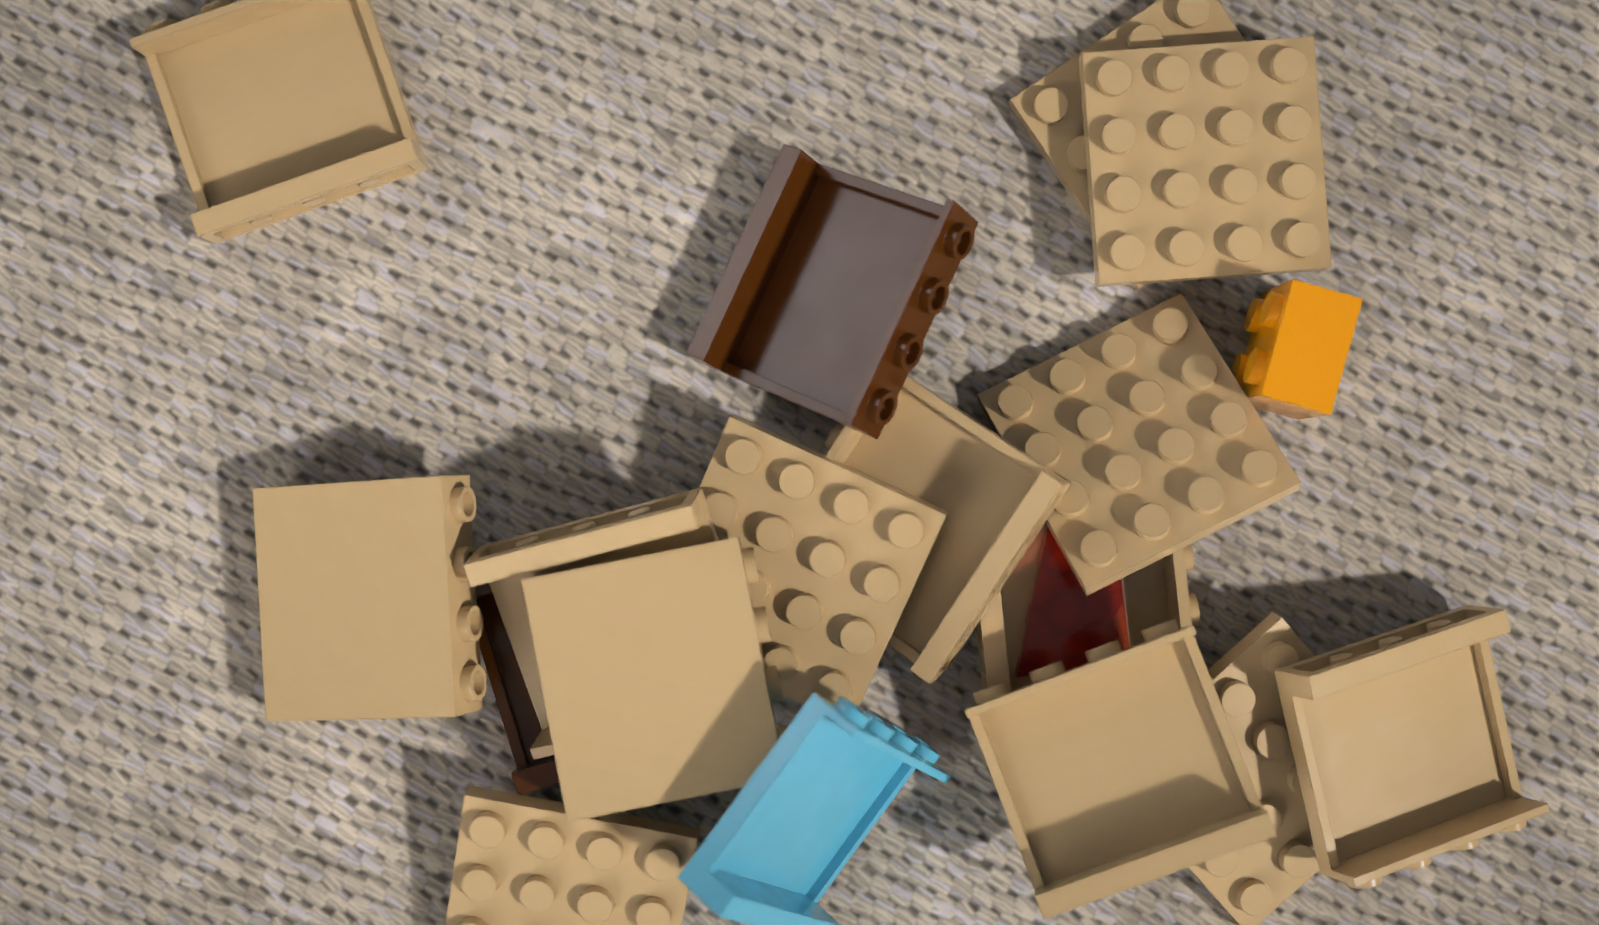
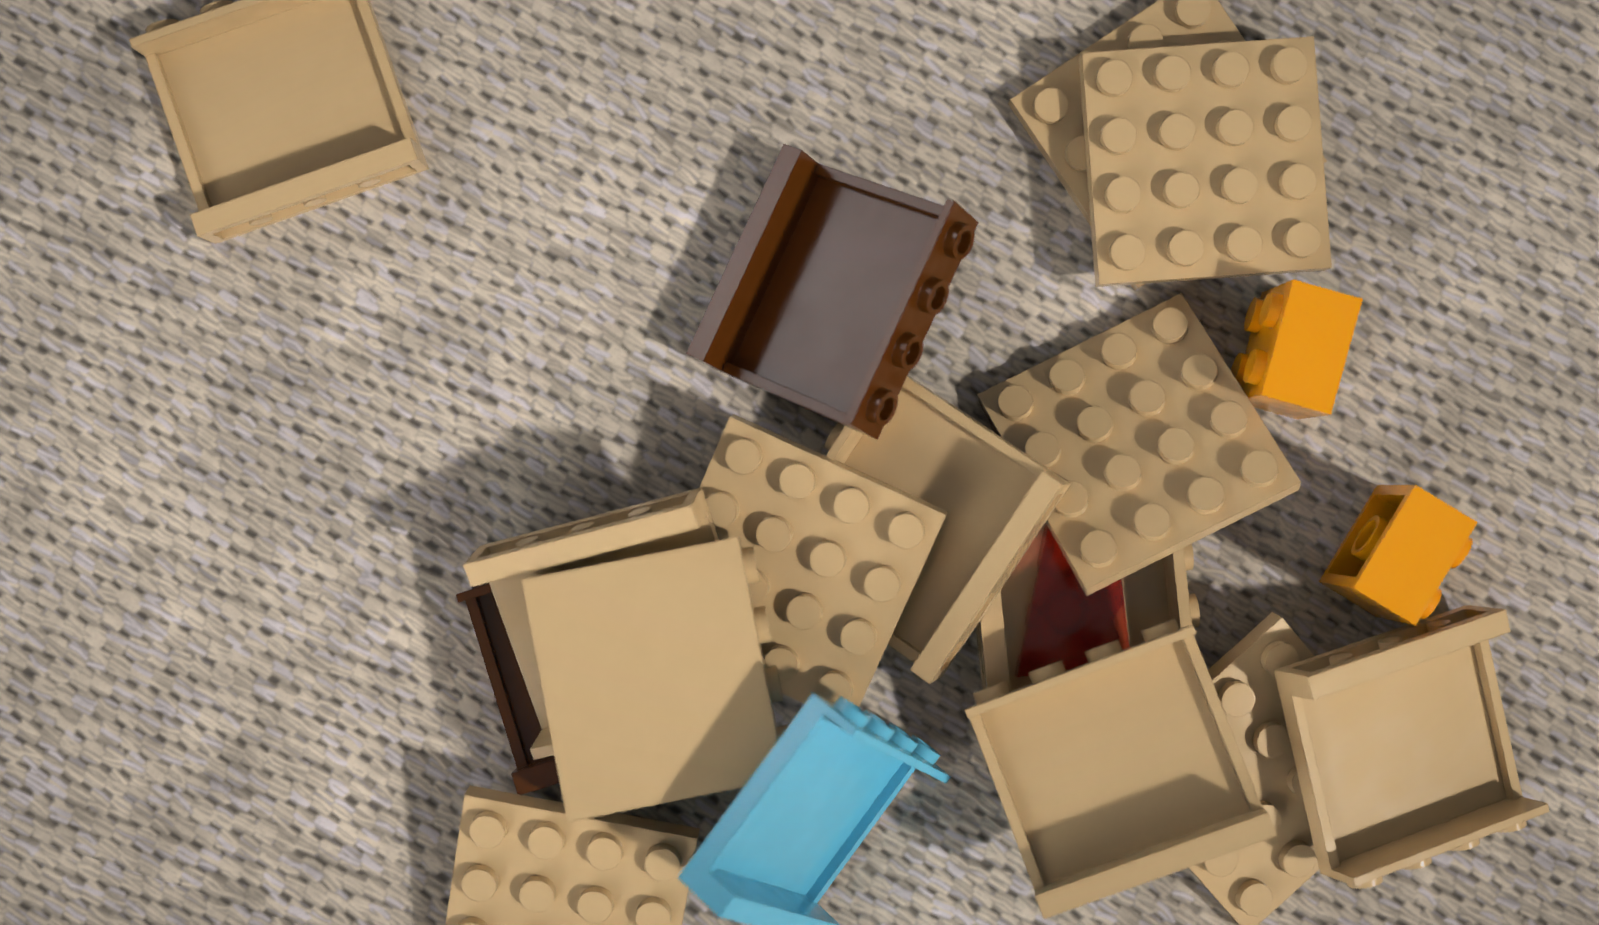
tan panel [253,475,487,722] -> none
none -> light orange brick [1319,485,1478,626]

